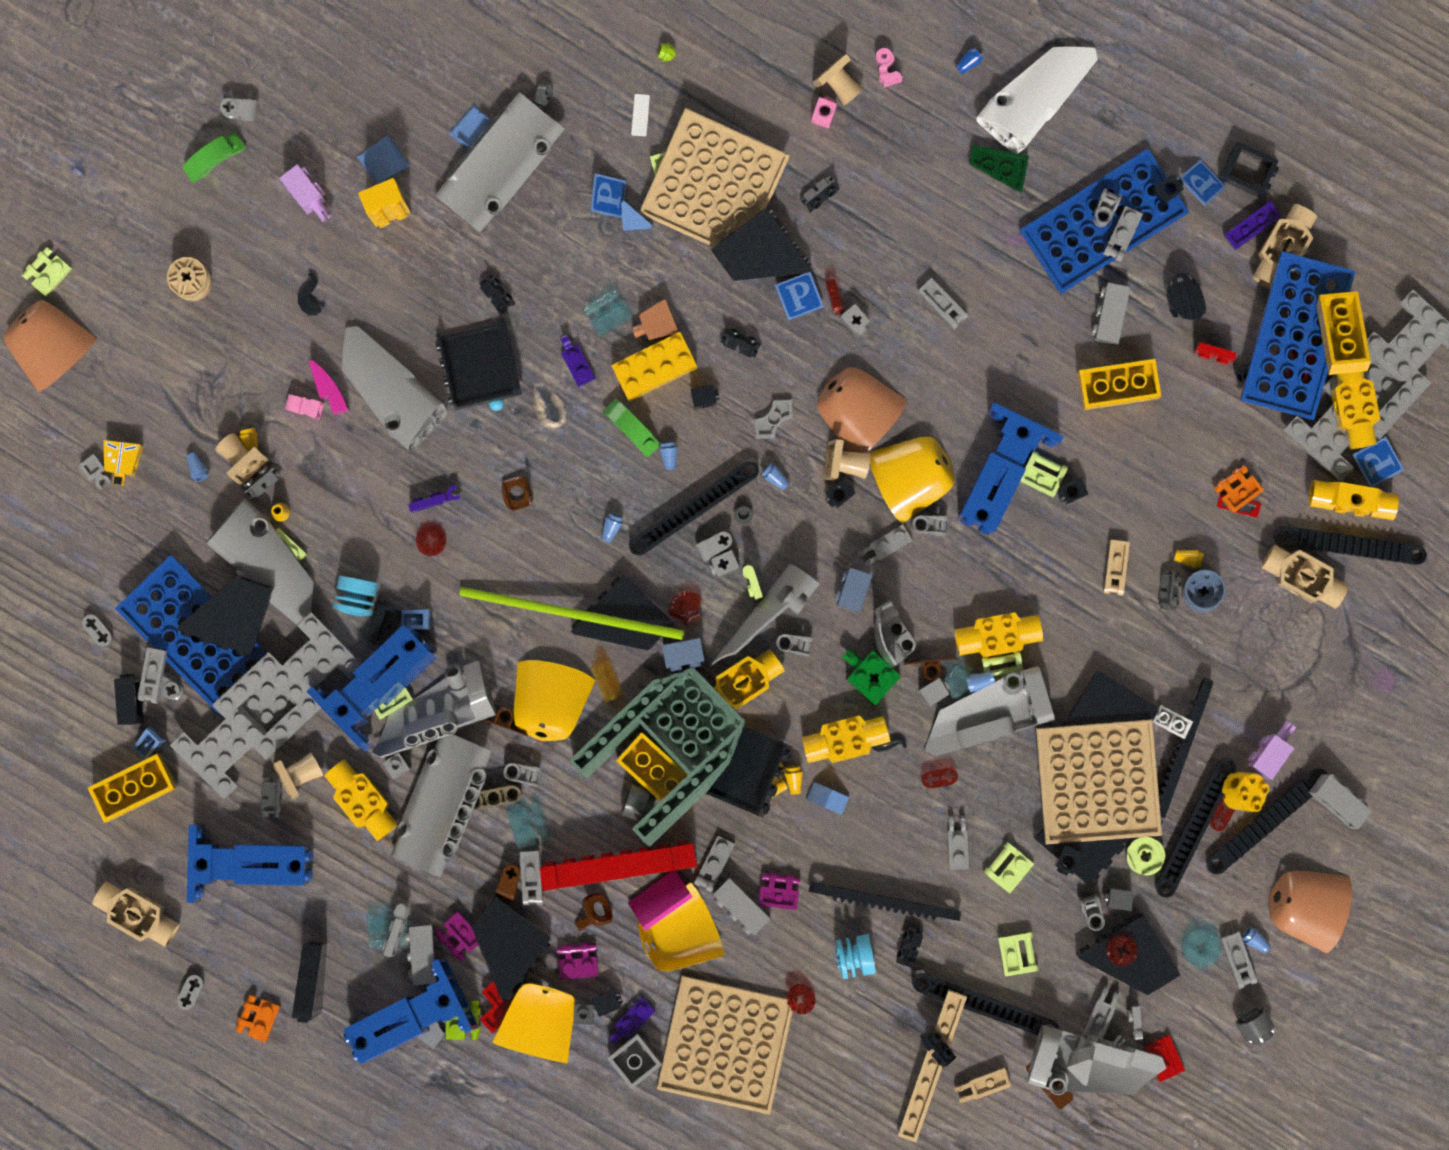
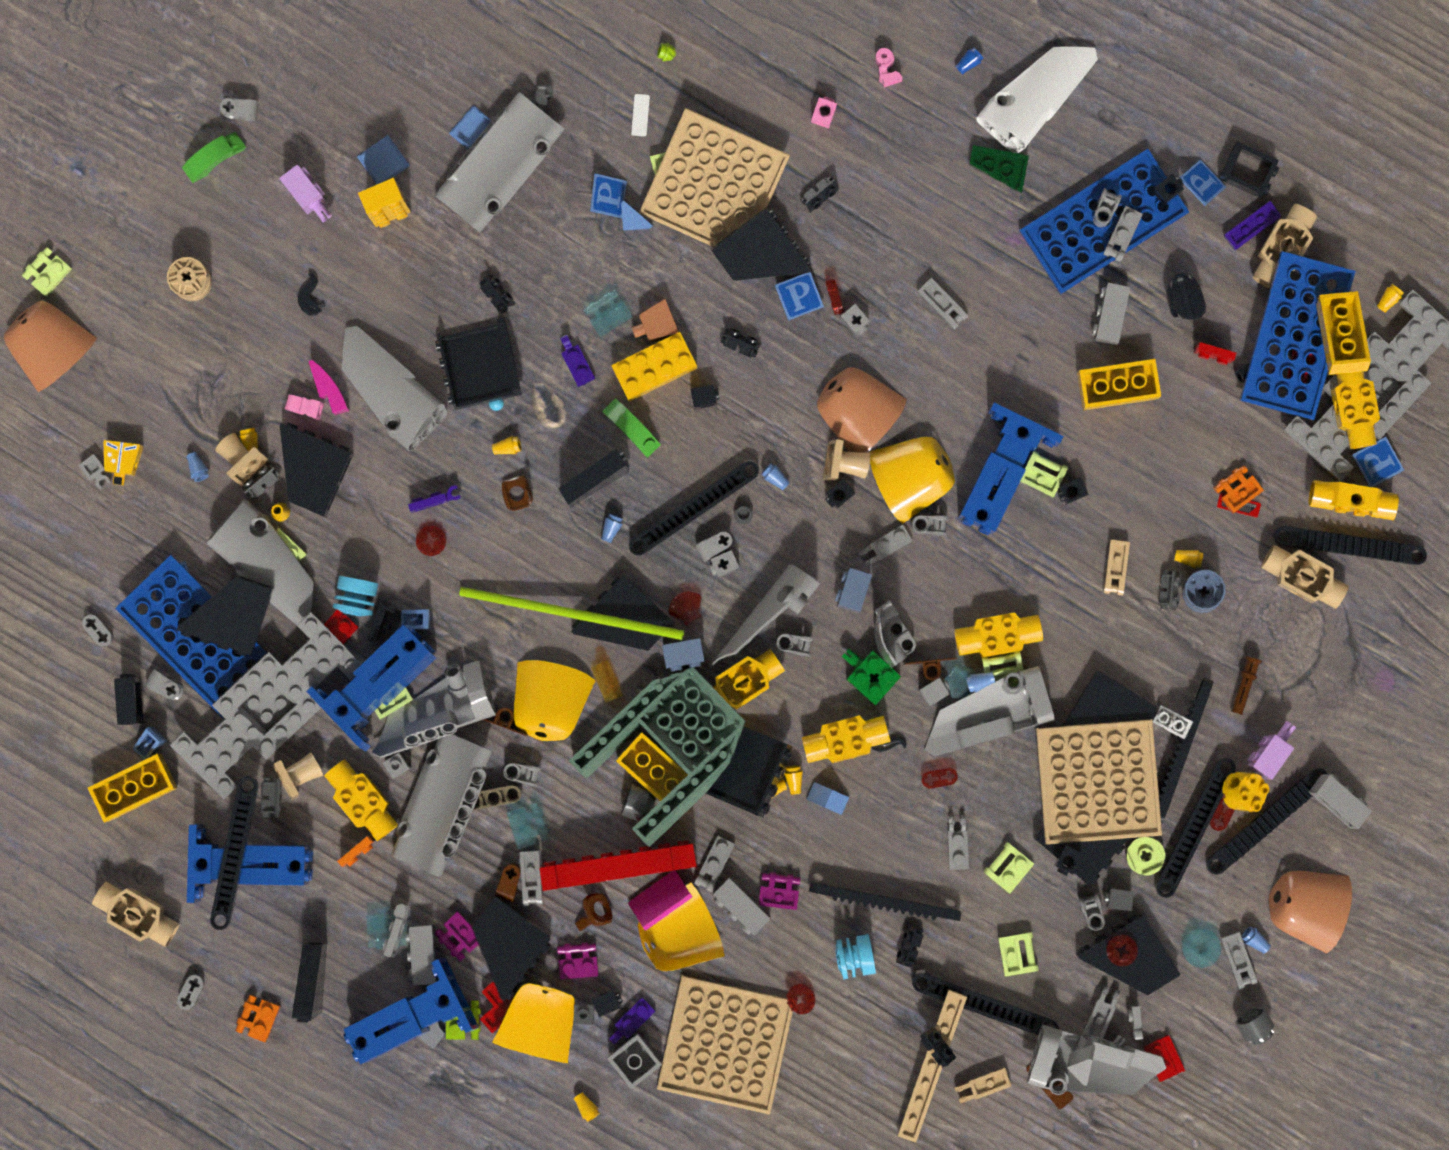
light grey plate [138,647,168,704] -> none
medium blue cone [659,442,678,470] -> none
yellowish green plate [743,565,763,601] -> none
light grey tile [755,399,793,439] -> none
tan plant [812,54,864,106] -> none
none -> black gear [210,776,259,930]
none -> black slope [280,422,353,518]
none -> red plate [324,610,359,645]
none -> orange plate [337,836,375,867]
none -> yellow cone [492,435,522,455]
none -> black slope [558,449,630,508]
none -> yellow cone [574,1092,600,1122]
none -> reddish brown pin [1231,656,1262,715]
none -> yellow cone [1377,284,1404,313]

